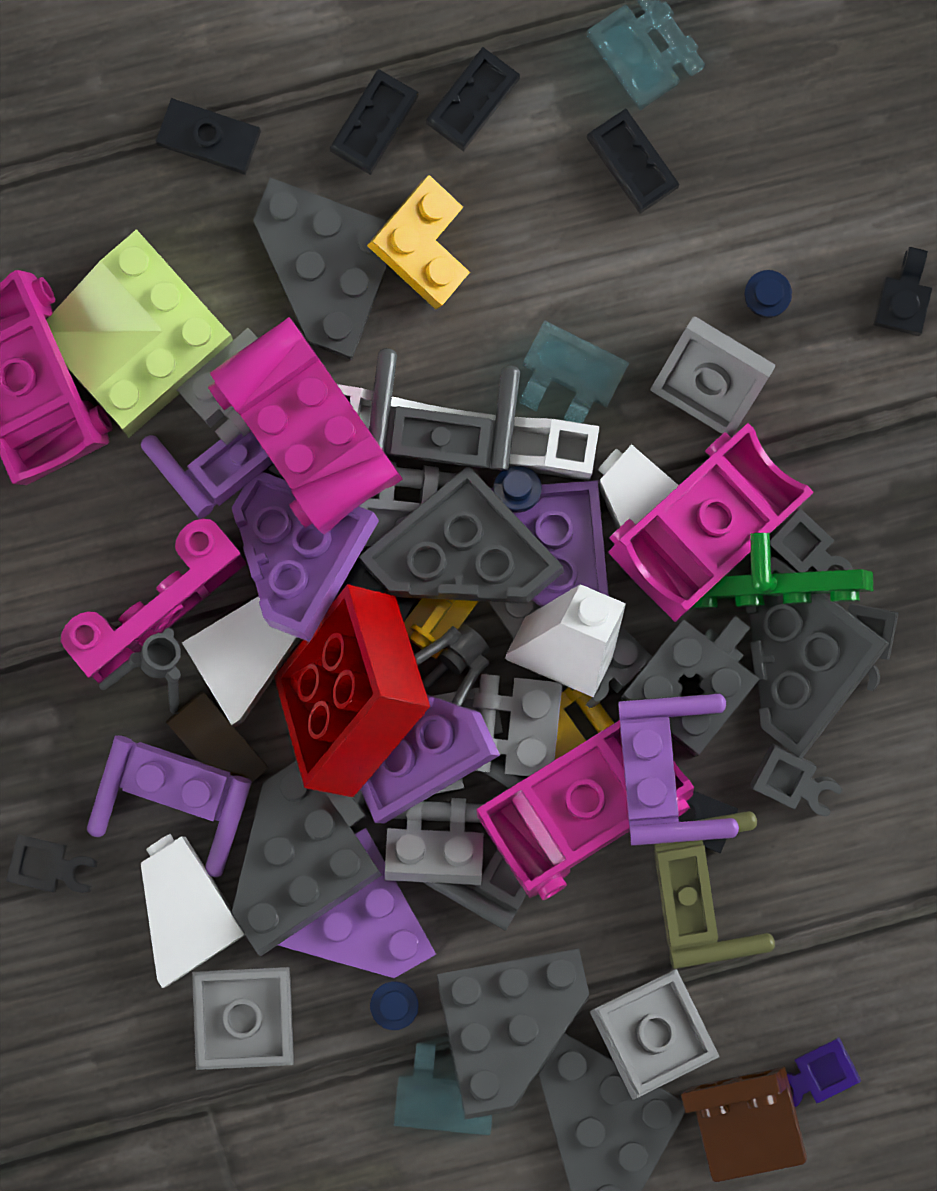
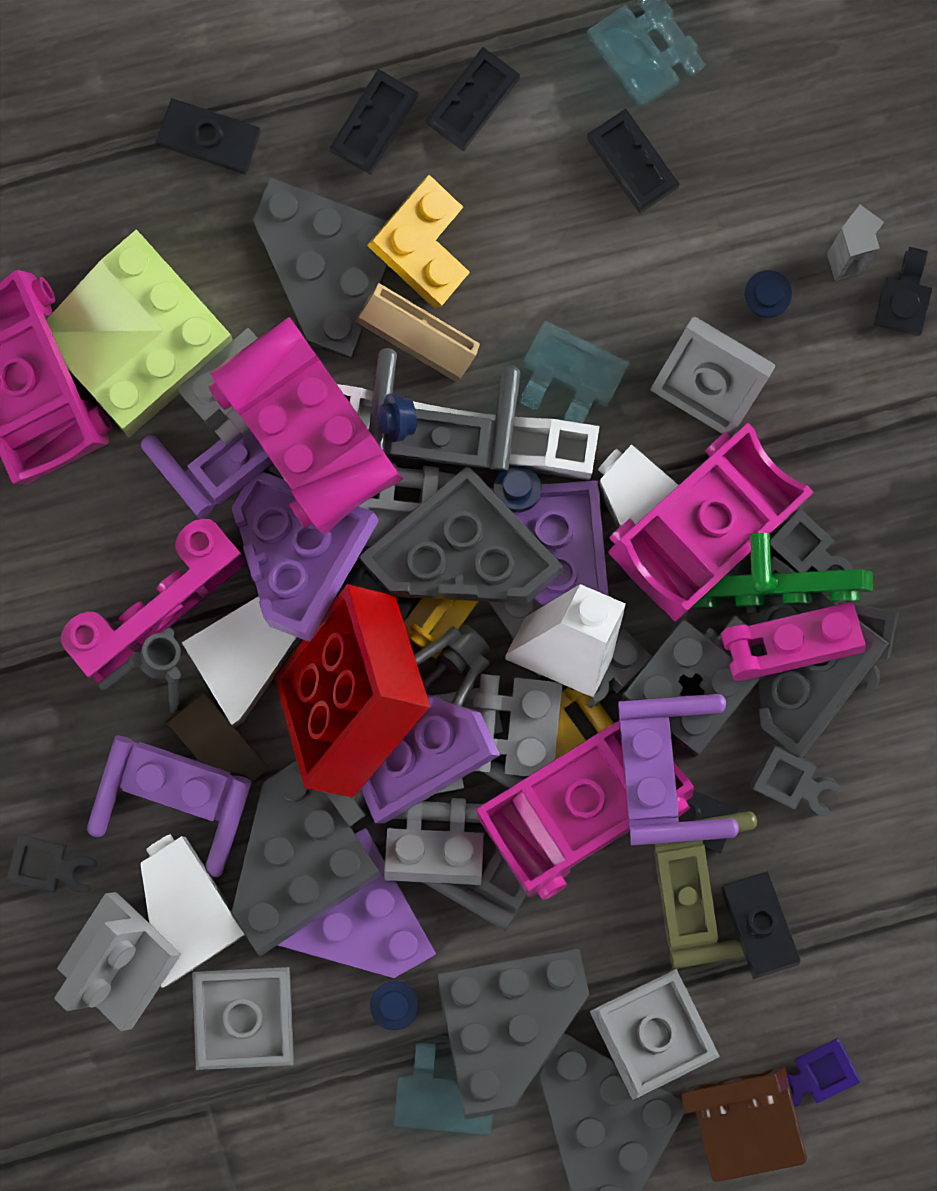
none -> light grey bracket [54,892,181,1031]
none -> tan piece [355,283,480,382]
none -> dark blue plate [377,393,417,442]
none -> dark pink plate [721,601,866,681]
none -> black plate [721,872,801,979]
none -> light grey piece [827,204,884,282]

